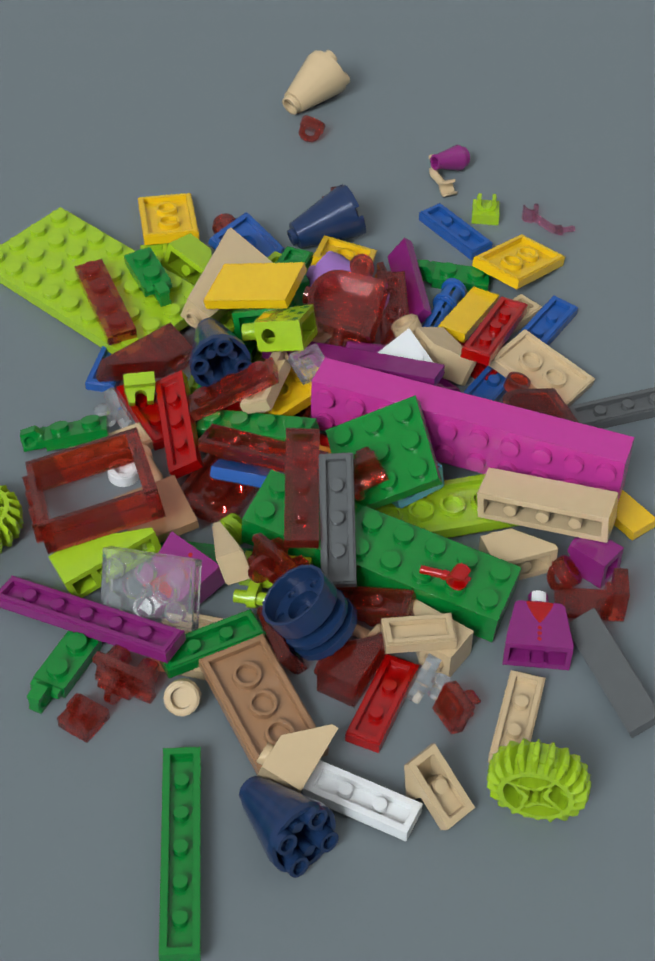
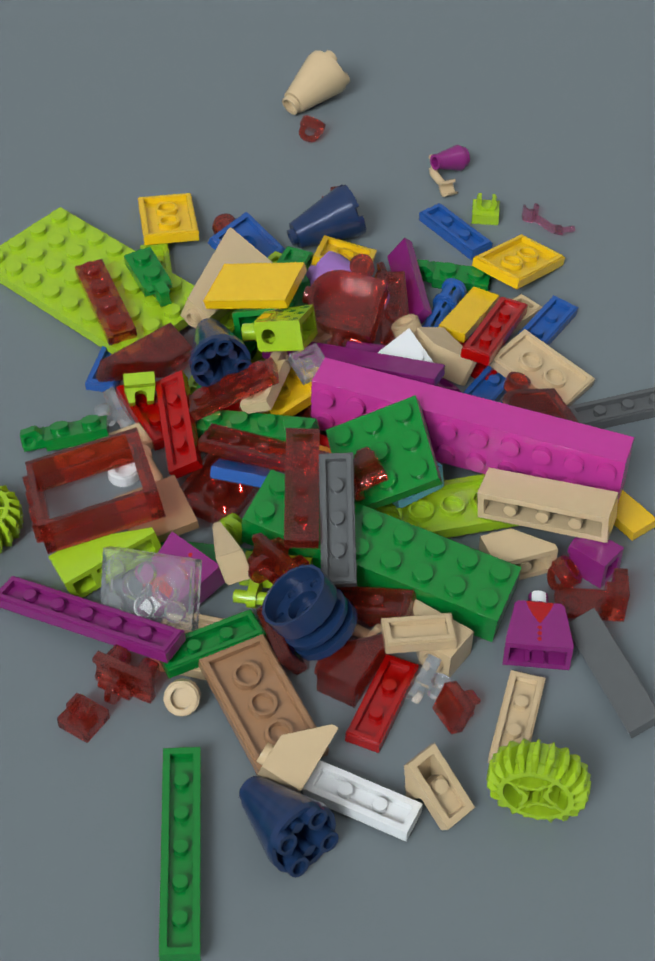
green hinge [27,630,102,714] -> none
lime slope [162,233,212,286] -> none
red hand [419,563,471,591] -> none

